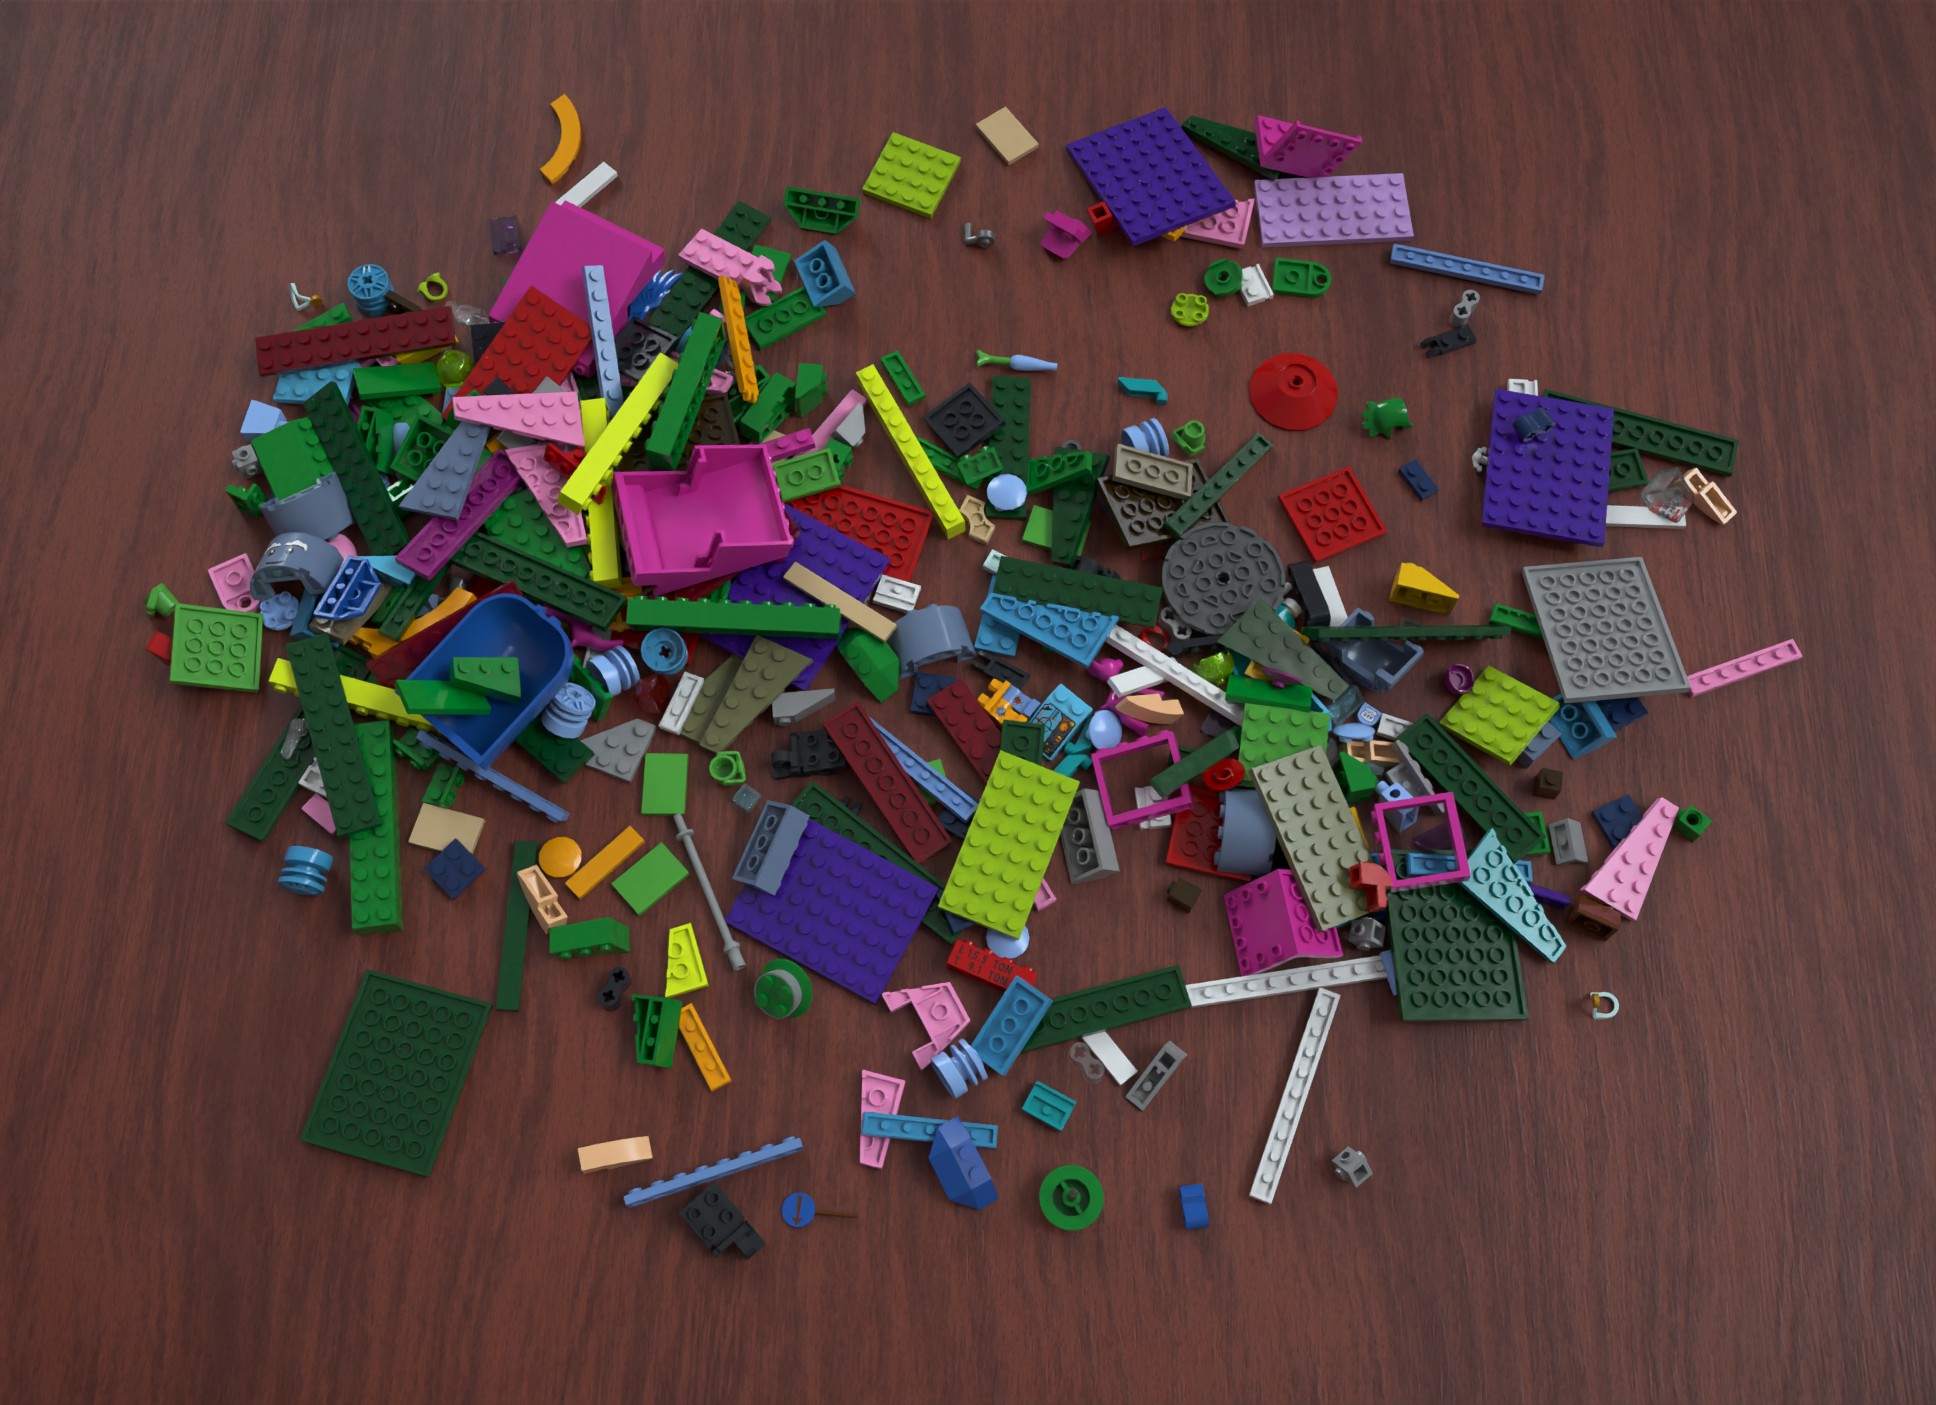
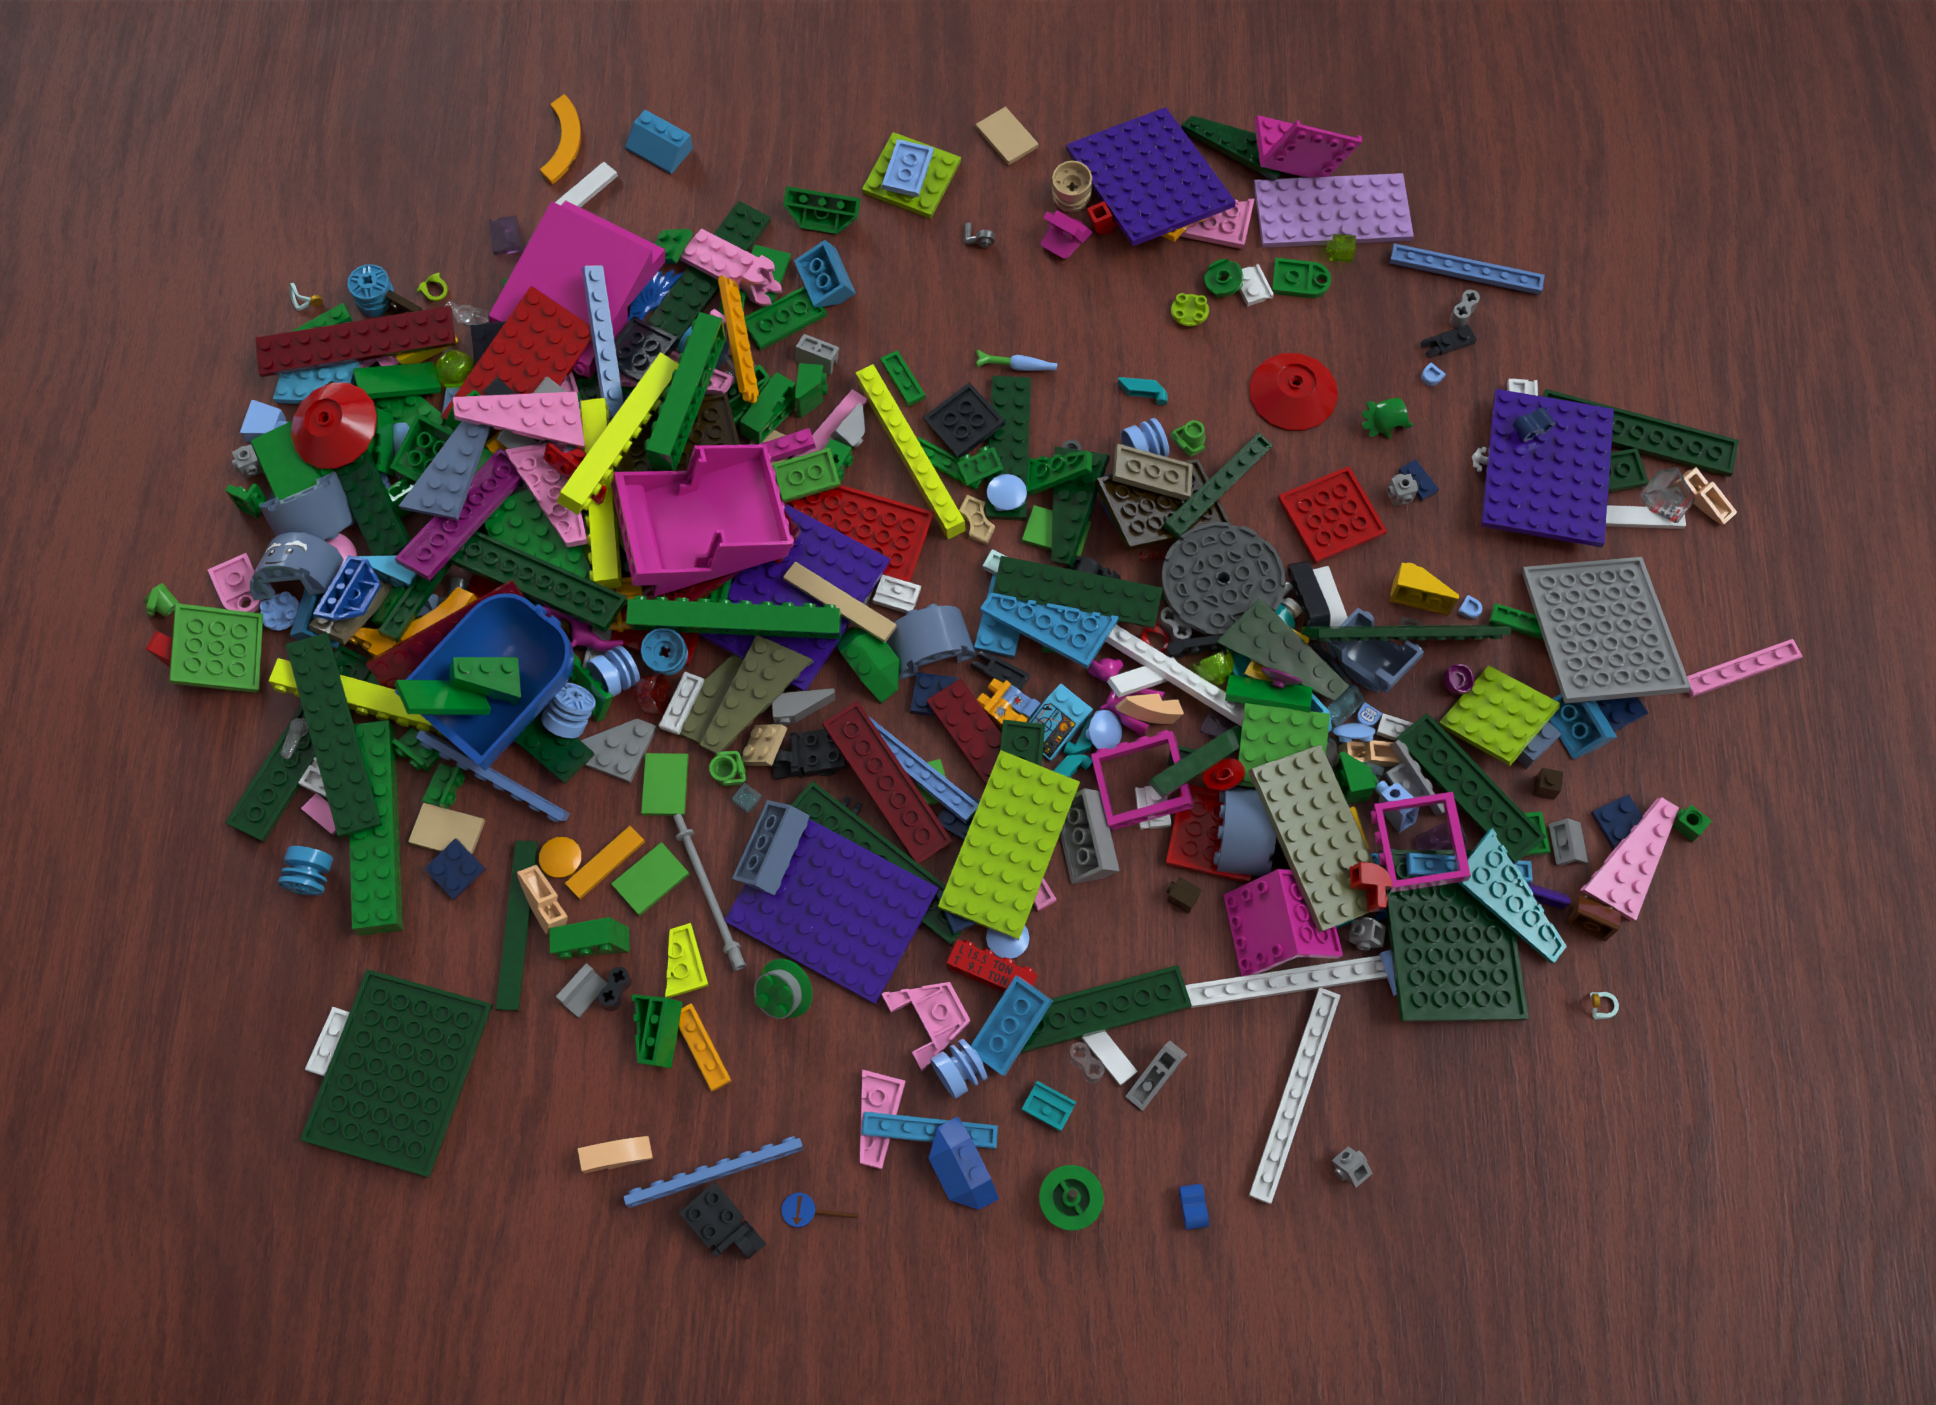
none -> red dish [291,383,377,469]
none -> white tile [305,1007,350,1077]
none -> light grey panel [556,963,608,1018]
none -> dark azure slope [625,110,693,174]
none -> green plate [655,228,693,264]
none -> tan plate [741,724,787,766]
none -> light grey hinge [795,334,839,375]
none -> light blue plate [882,139,934,198]
none -> tan wheel [1052,161,1092,213]
none -> clear neon green brick [1326,234,1356,262]
none -> light grey brick [1387,474,1418,506]
none -> light blue tile [1421,363,1446,386]
none -> light blue tile [1457,595,1482,620]

